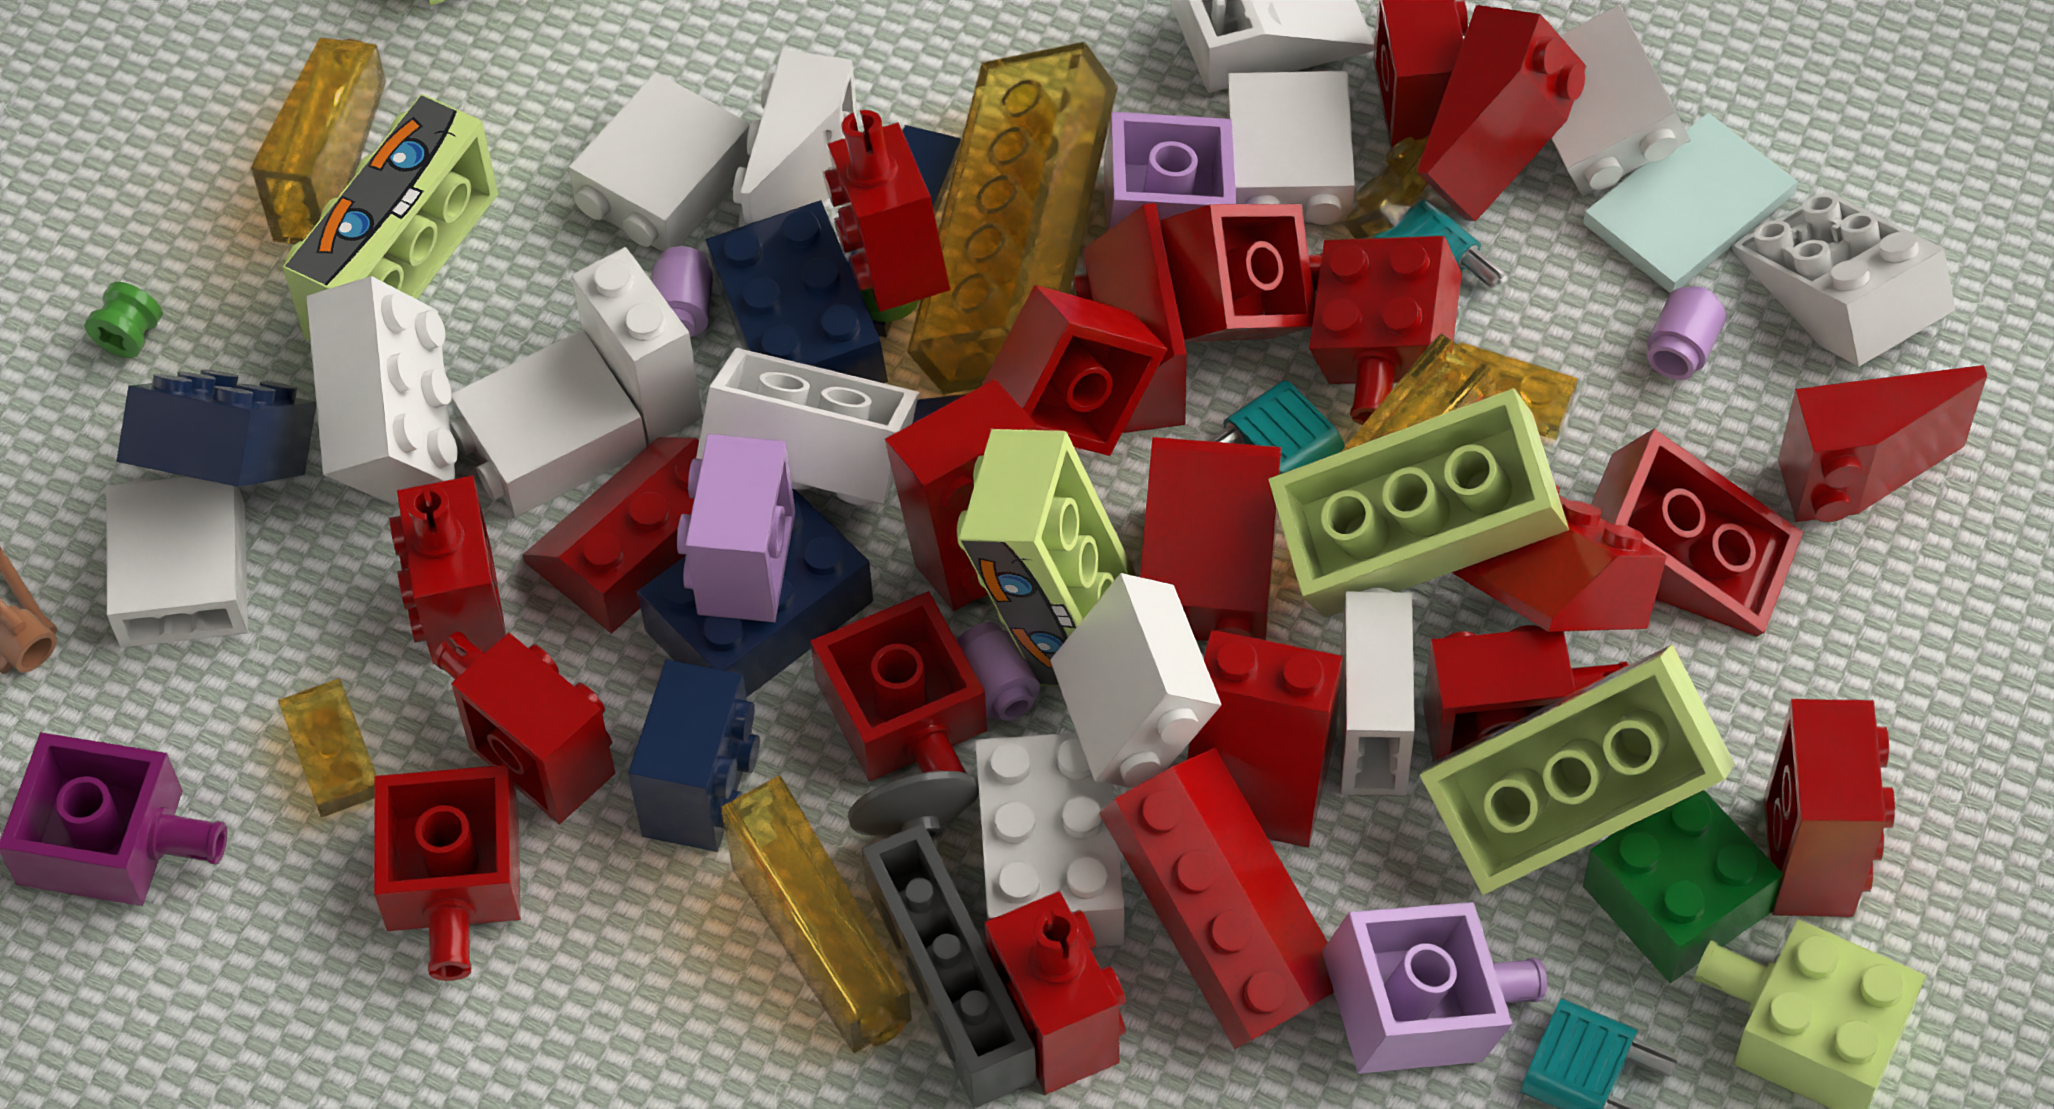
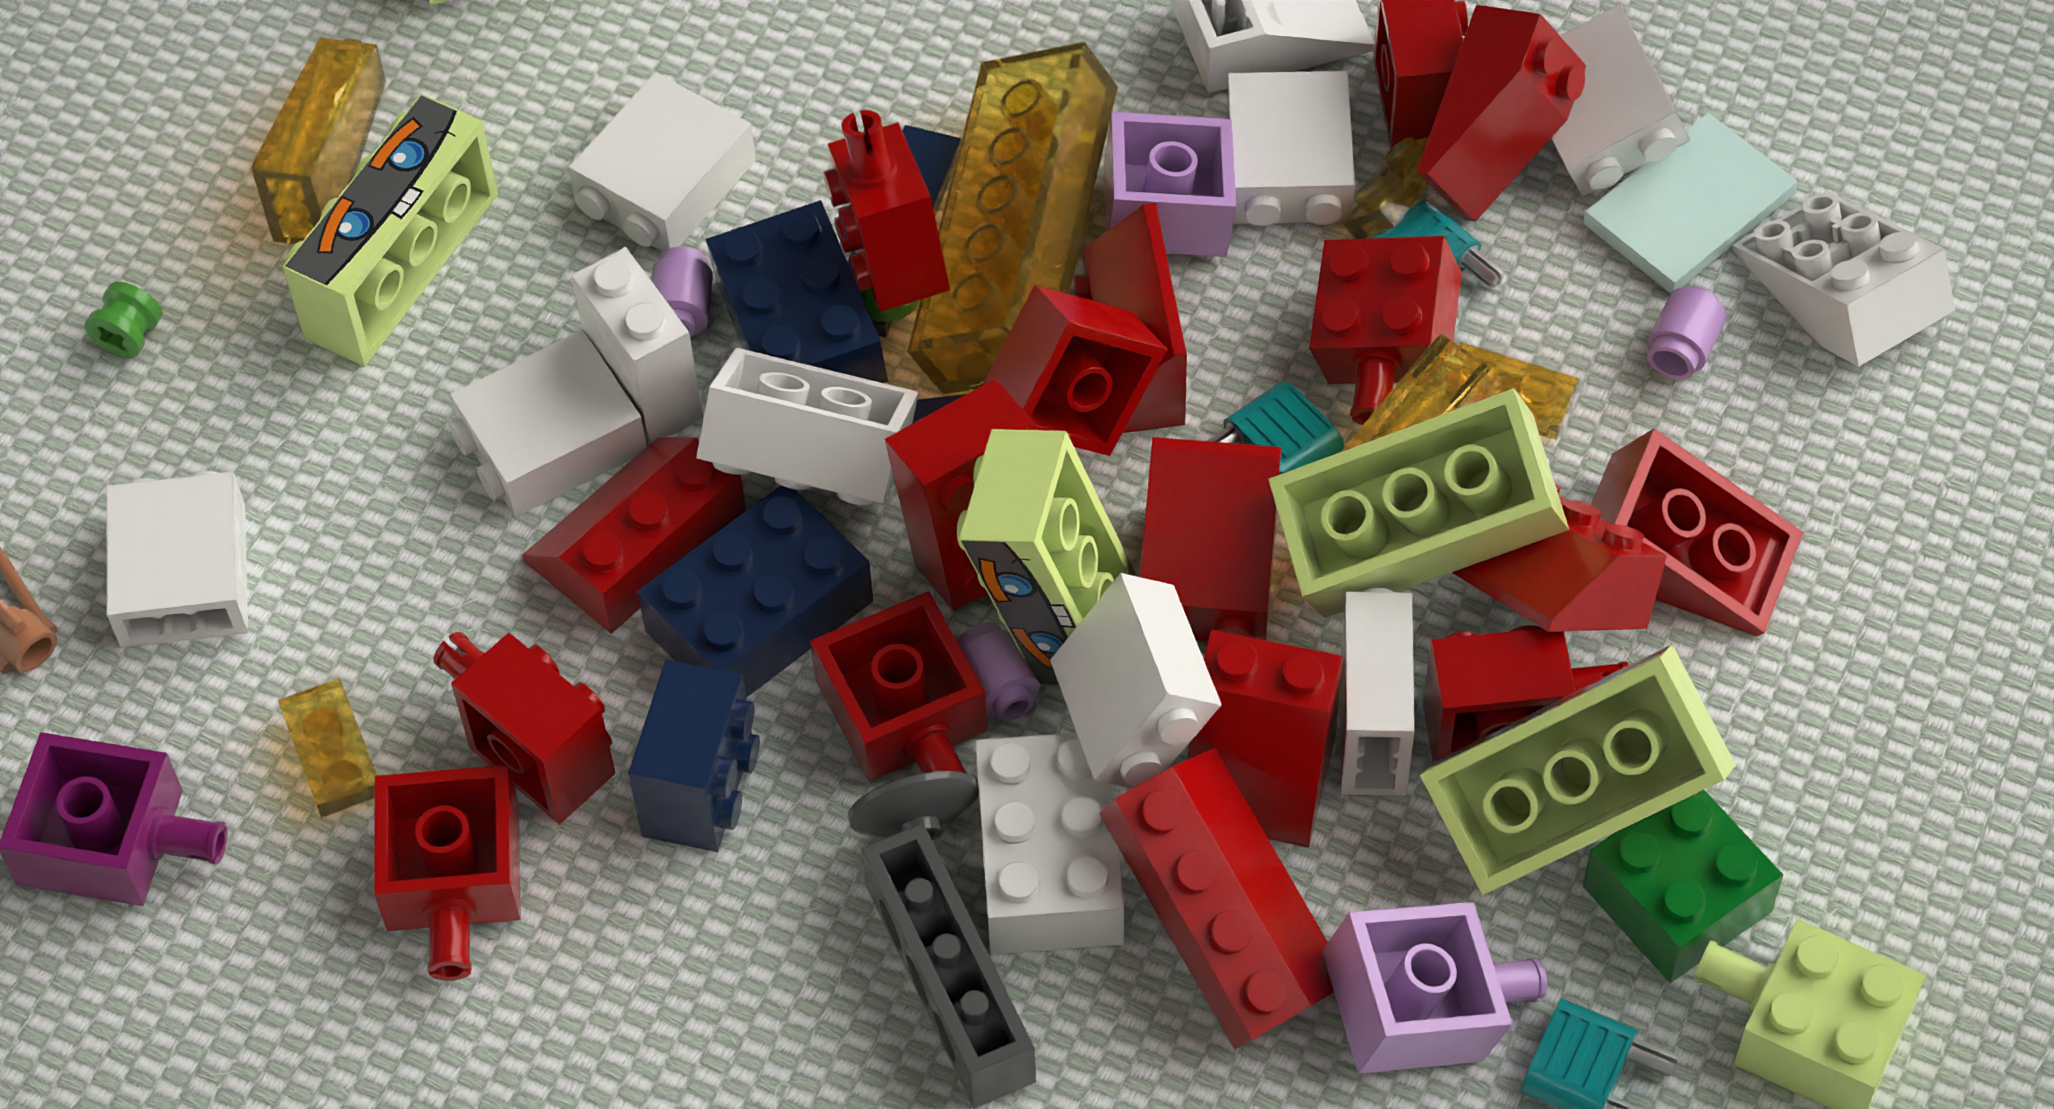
dark blue brick [116,369,316,487] -> none
white brick [306,276,458,504] -> none
red brick [389,476,506,664] -> none
lavender brick [677,434,795,622] -> none
clear yellow slope [721,775,912,1054] -> none
white slope [733,49,859,228] -> none
red brick [984,890,1126,1095] -> none
red brick [1160,204,1322,342] -> none
red brick [1763,699,1895,917] -> none
red slope [1778,365,1987,522] -> none

